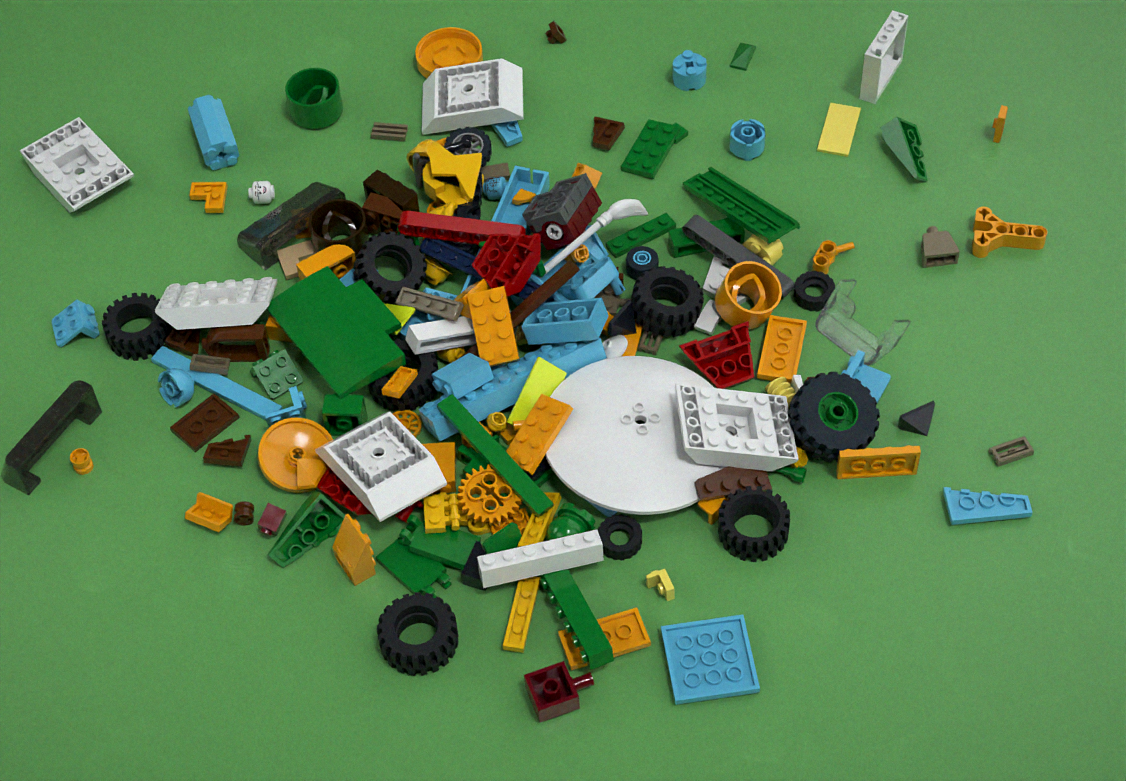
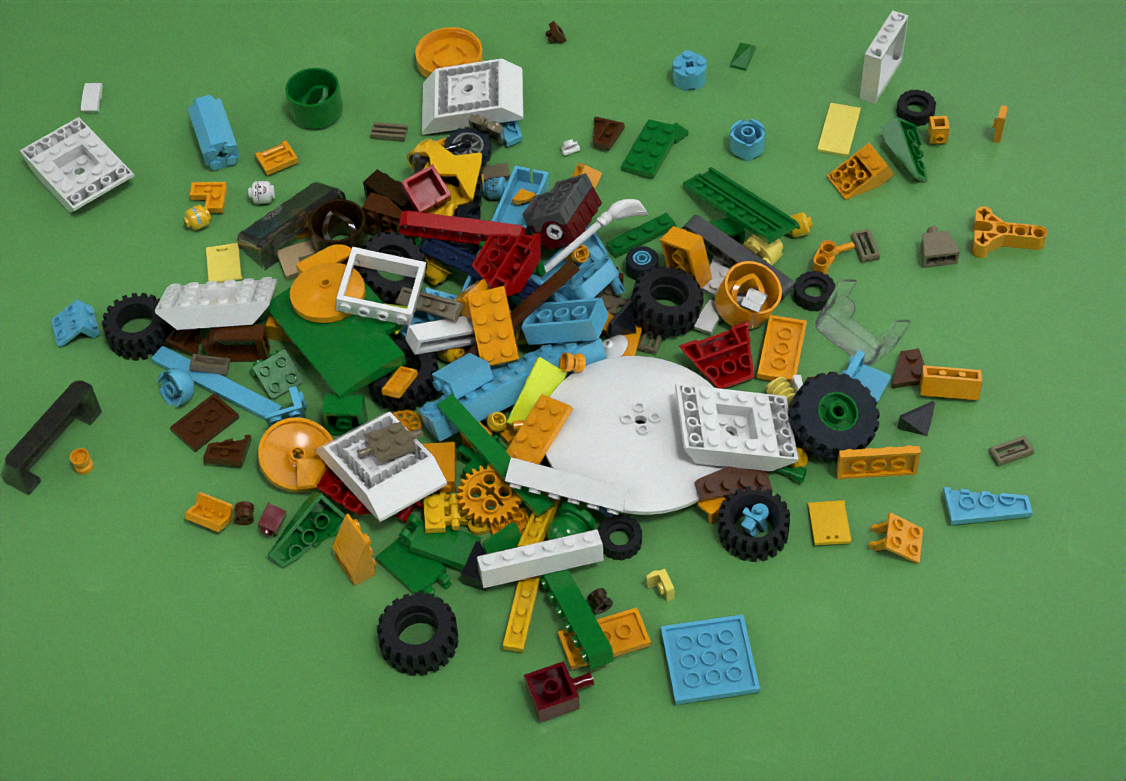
none -> white slope [81,83,103,113]
none -> yellow head [183,205,211,231]
none -> light yellow container [206,243,242,283]
none -> light orange plate [254,140,299,176]
none -> light orange dish [290,263,366,323]
none -> white window [336,247,426,326]
none -> dark tan plate [357,422,423,464]
none -> red piece [401,164,451,213]
none -> dark tan plate [468,114,505,144]
none -> white brick [505,457,630,515]
none -> light orange wheel [559,352,586,373]
none -> white plate [561,139,580,156]
none -> dark brown wheel [587,588,613,614]
none -> light orange brick [660,226,712,289]
none -> white slope [741,288,768,312]
none -> medium azure hips [741,503,769,537]
none -> yellow head [788,212,813,238]
none -> yellow container [807,500,851,546]
none -> light orange slope [827,143,894,200]
none -> dark tan tile [851,229,880,263]
none -> light orange plate [868,512,923,564]
none -> reddish brown wing [892,348,925,389]
none -> black tyre [896,89,936,126]
none -> light orange brick [920,365,983,400]
none -> light orange brick [927,116,950,144]

